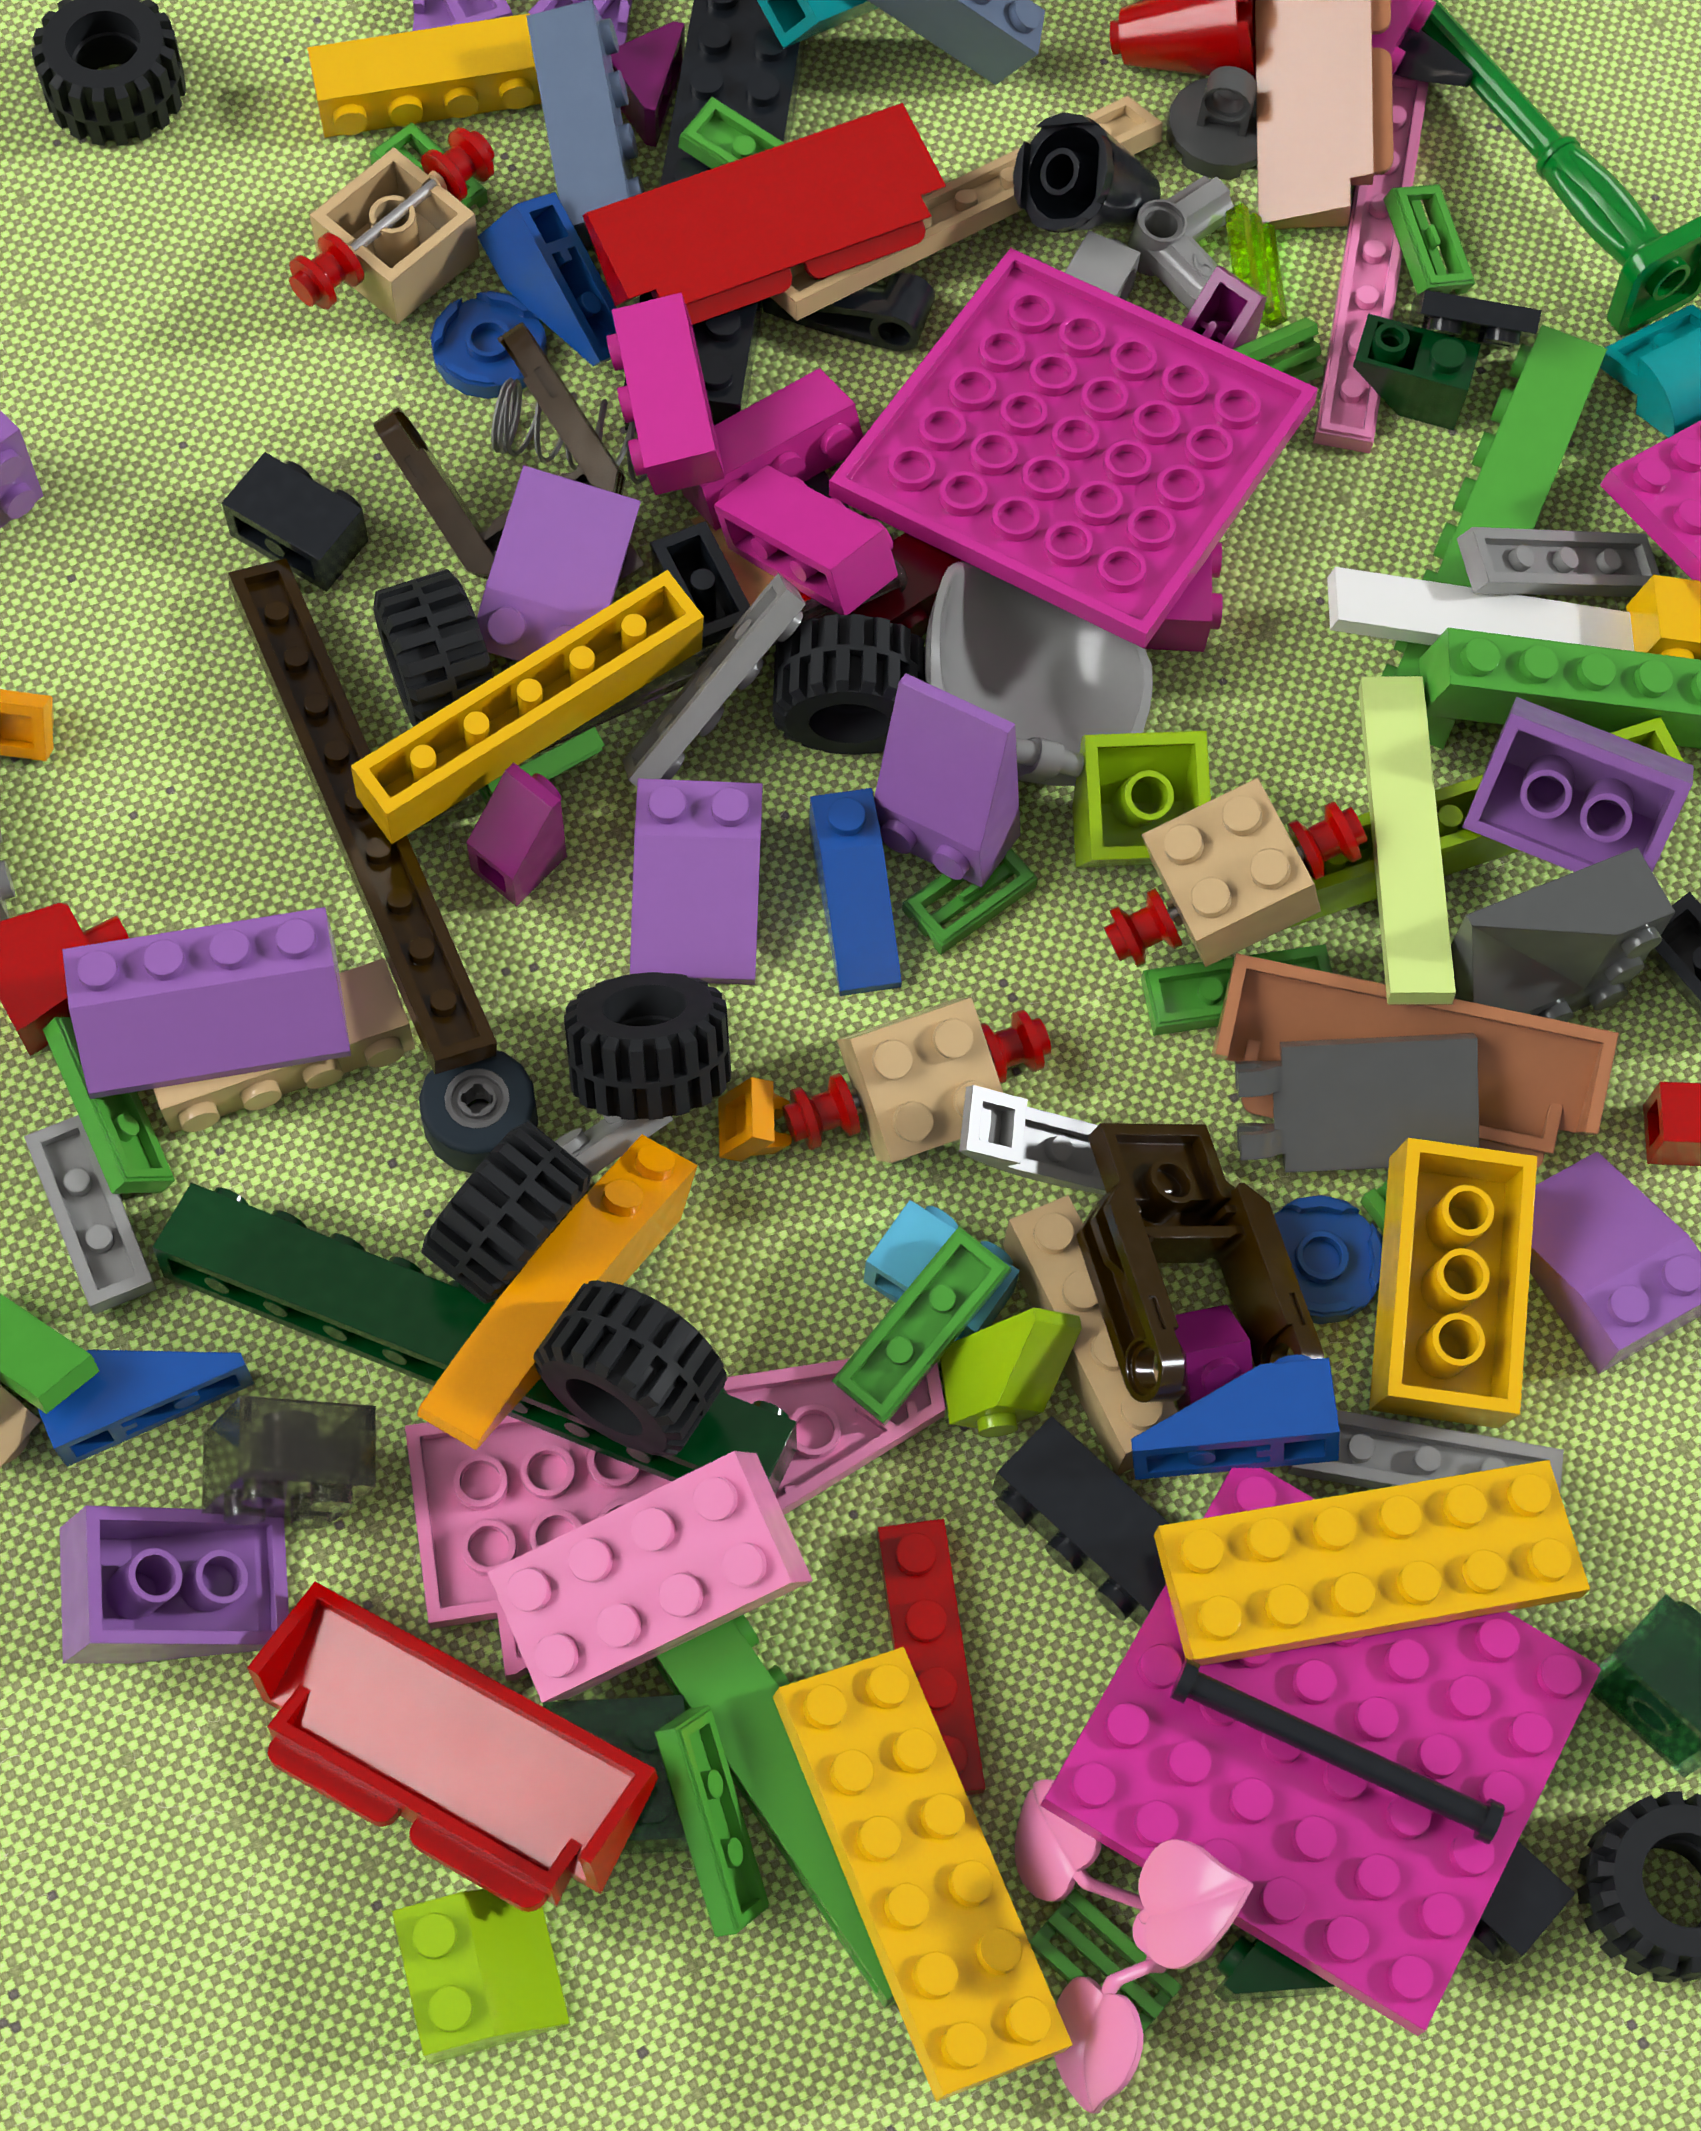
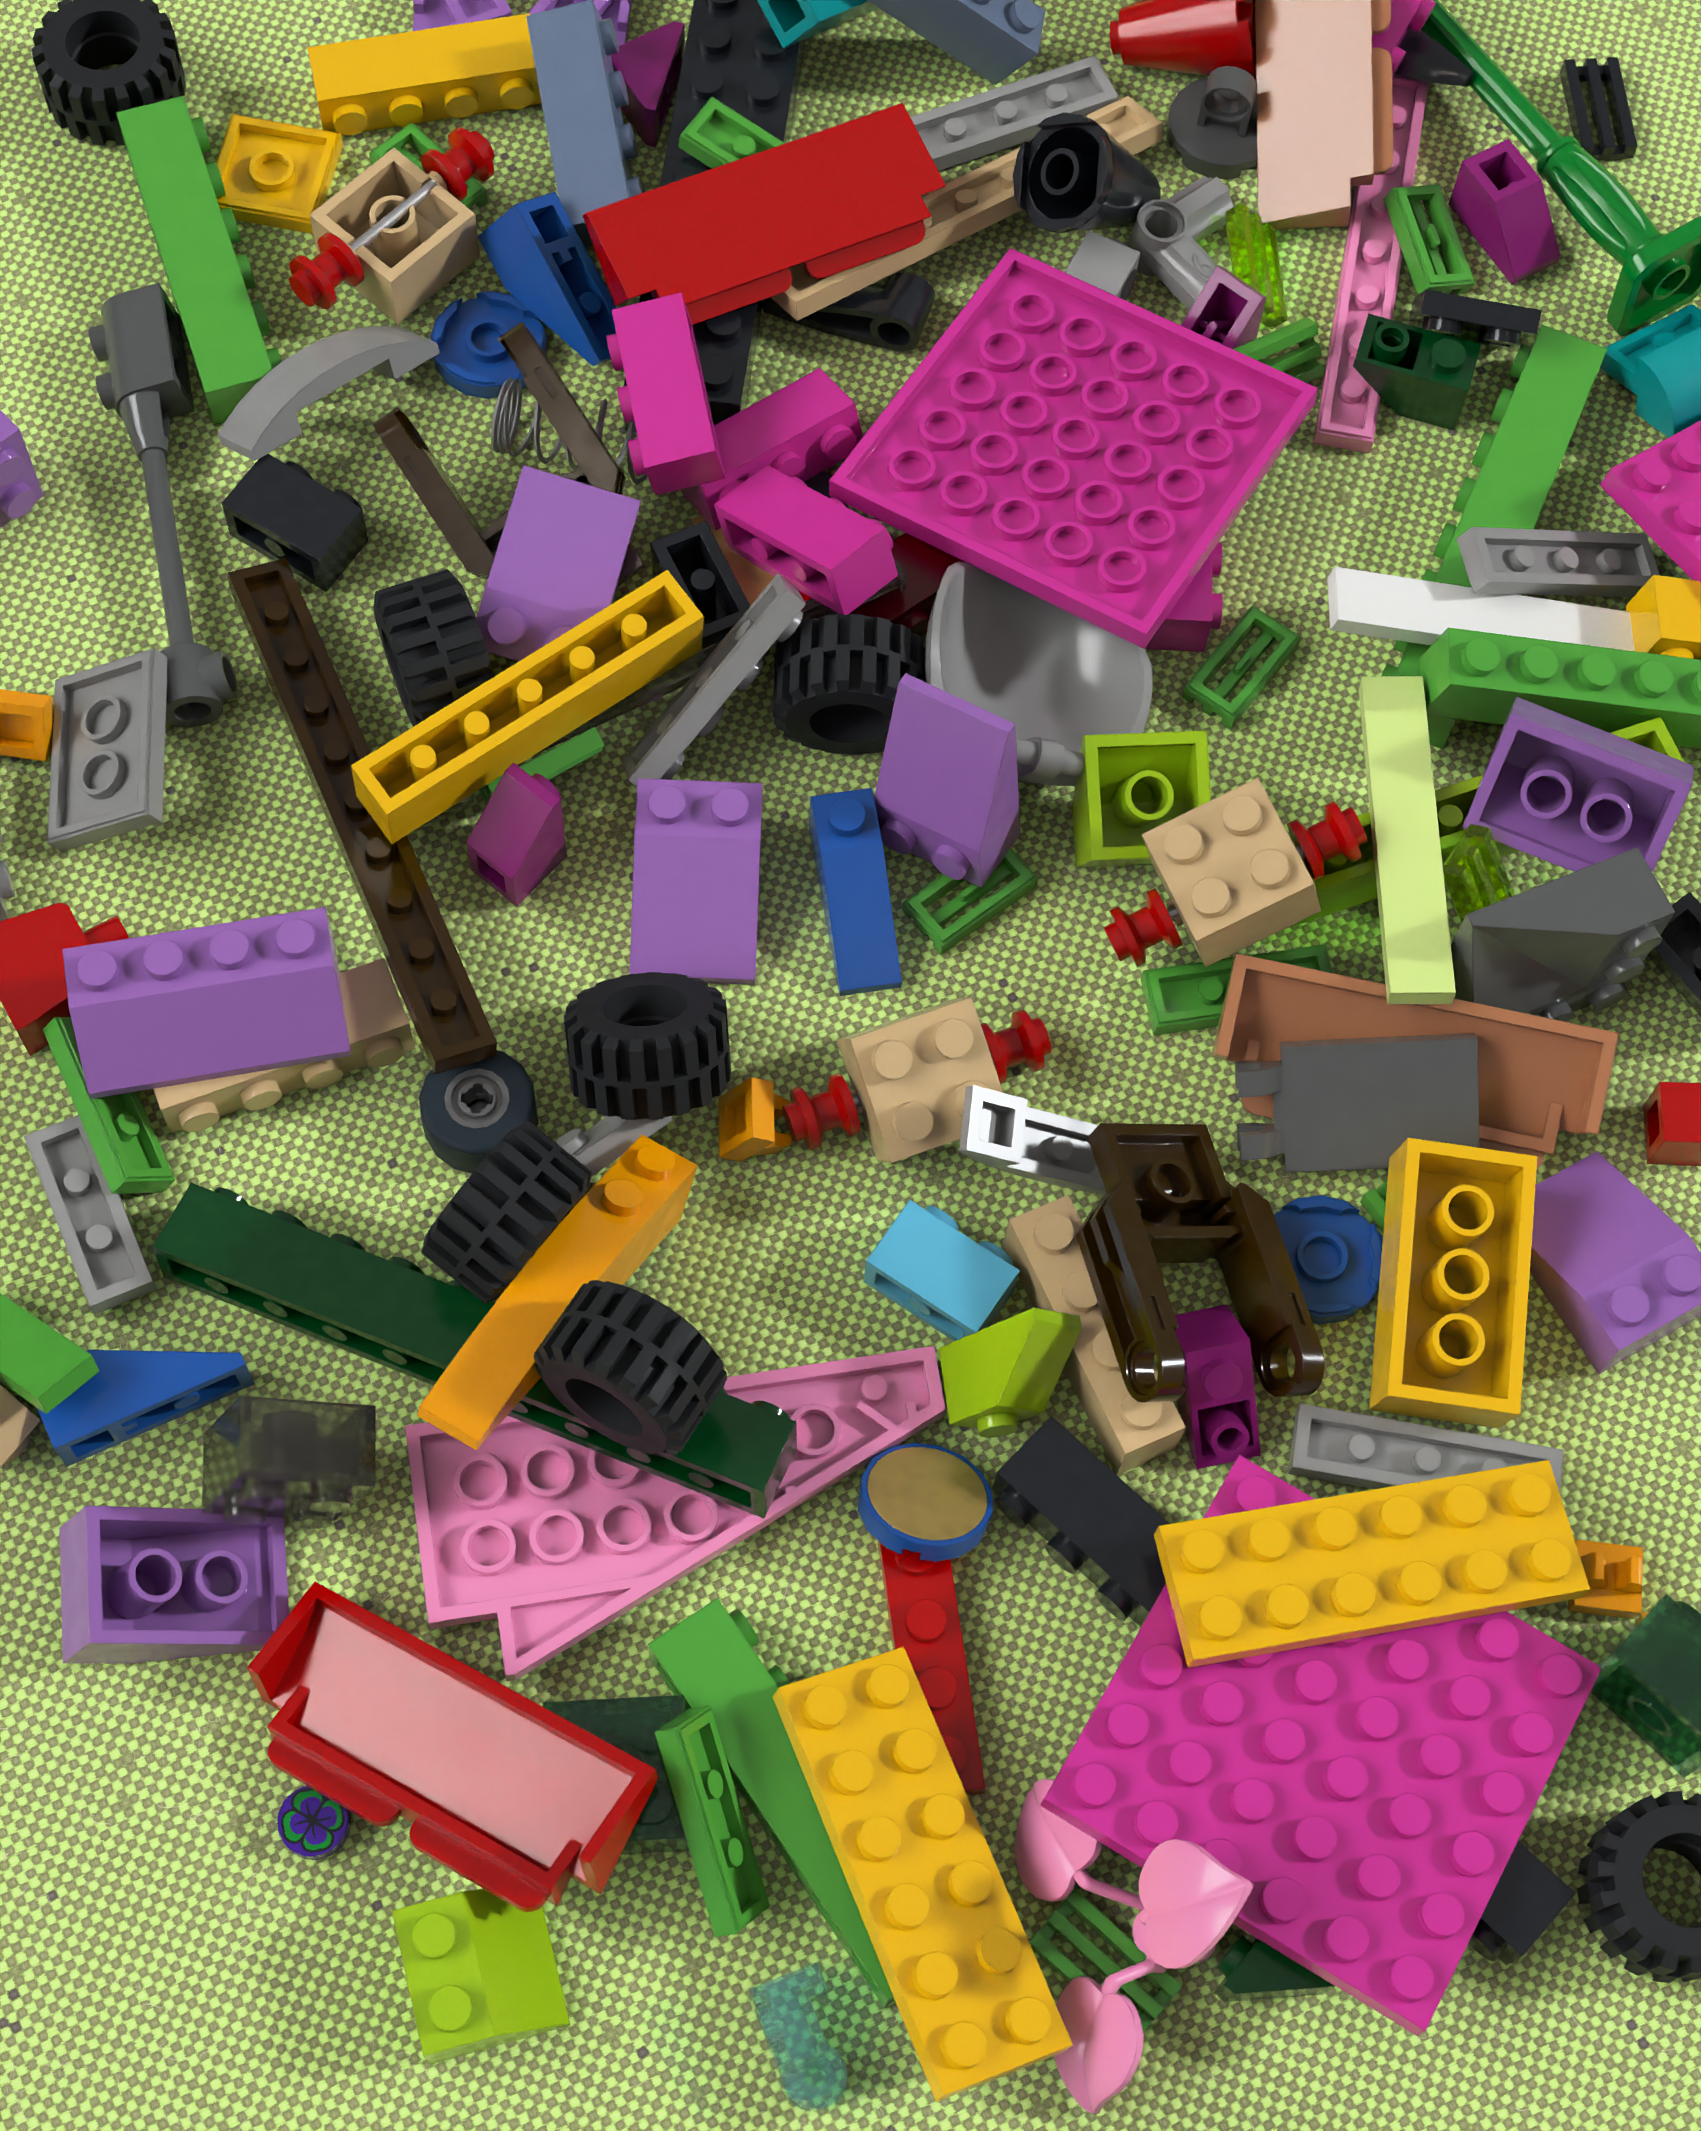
bright pink brick [487,1451,813,1703] -> none
bright green tile [832,1226,1011,1426] -> none
blue slope [1131,1355,1340,1480] -> none
black bar [1170,1658,1505,1845] -> none
none -> light grey tile [47,648,168,852]
none -> dark grey bar [89,283,238,727]
none -> bright green brick [116,96,282,425]
none -> yellow tile [216,114,343,234]
none -> light grey slope [218,326,440,461]
none -> tile [277,1786,351,1860]
none -> clear light blue leg [749,1962,848,2112]
none -> pearl gold tile [858,1443,993,1562]
none -> light grey plate [910,55,1119,171]
none -> bright green tile [1182,605,1301,730]
none -> clear neon green tile [1443,824,1515,923]
none -> magenta slope [1448,139,1560,285]
none -> black tile [1559,57,1637,160]
none -> light orange tile [1568,1539,1643,1619]

